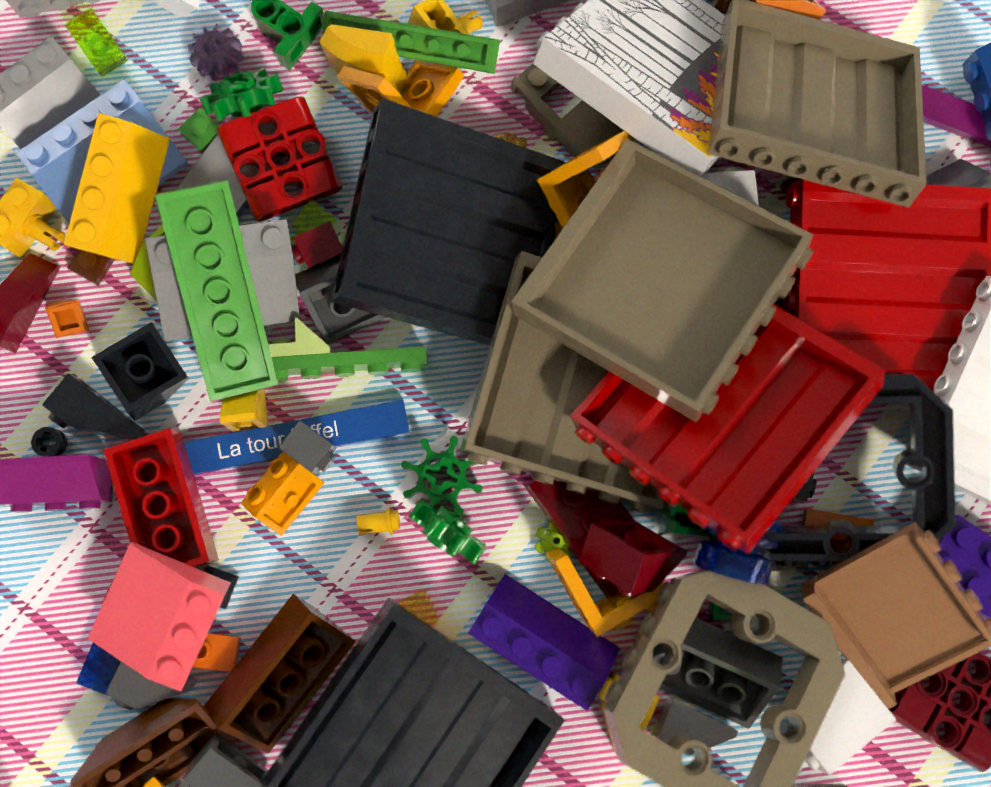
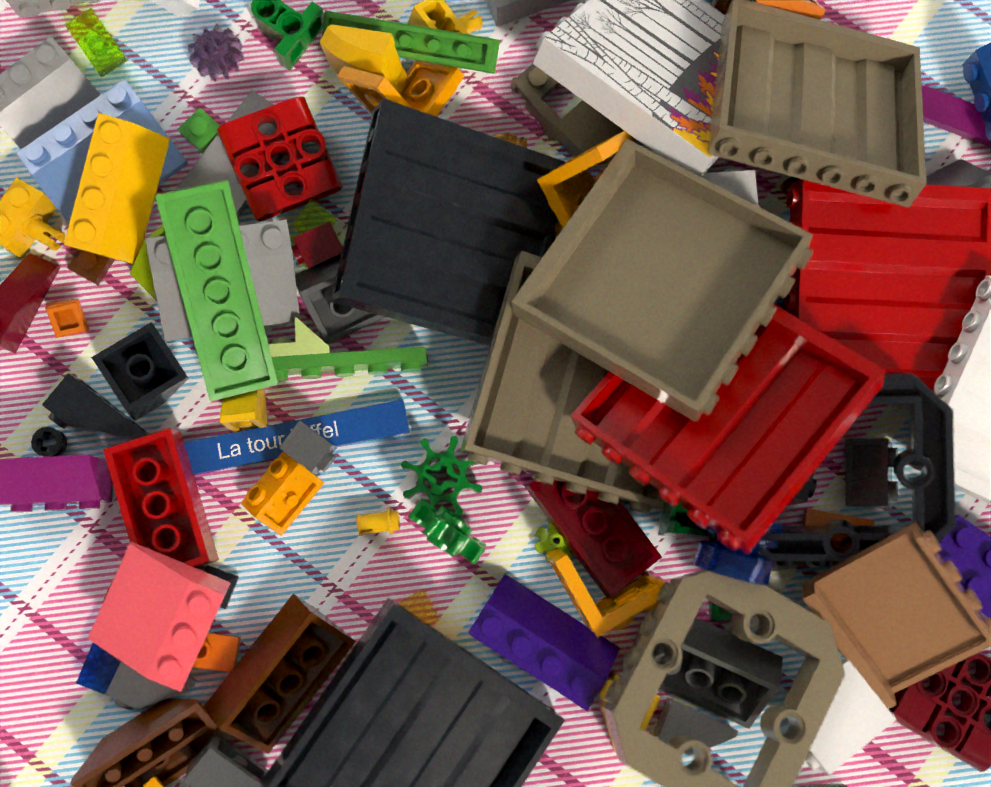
green gear [199,68,283,121] -> none
dark red slope [579,521,687,596] -> none
none -> dark grey bracket [845,439,898,509]

